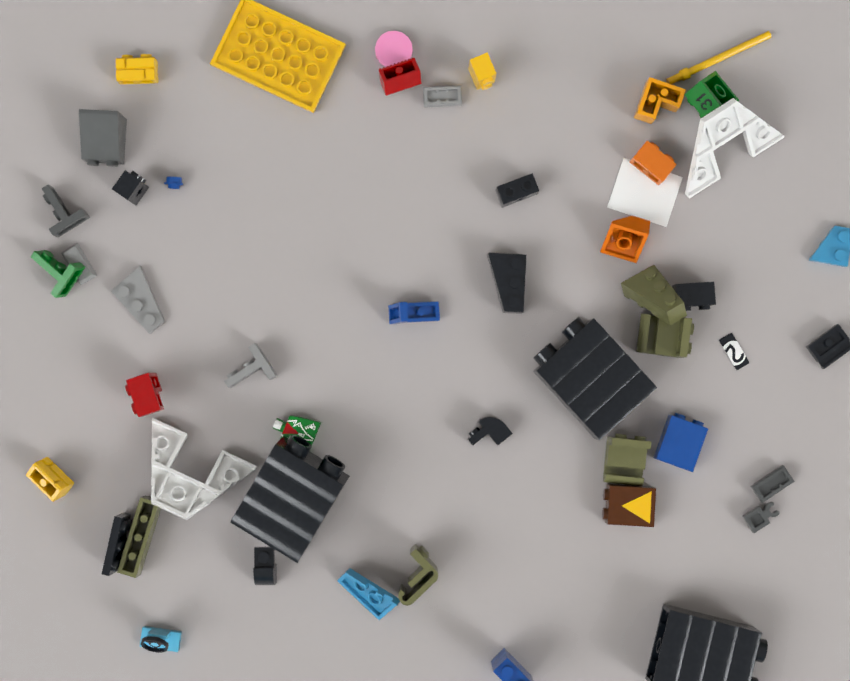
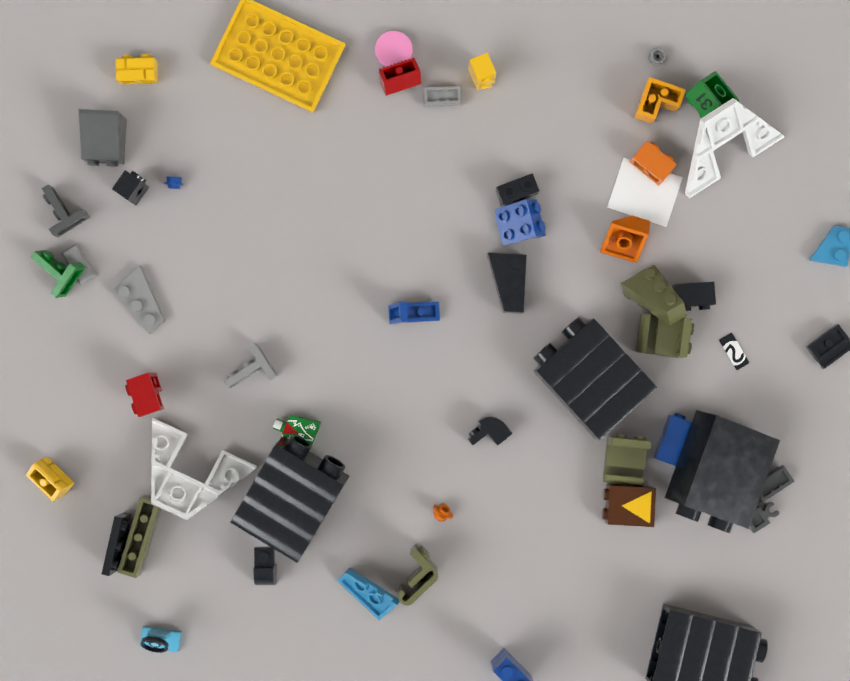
yellow bar [666,31,771,84] -> none
none -> orange plate [433,503,453,522]
none -> bracket [494,199,546,246]
none -> light grey plate [648,48,667,66]
none -> black brick [664,410,780,533]

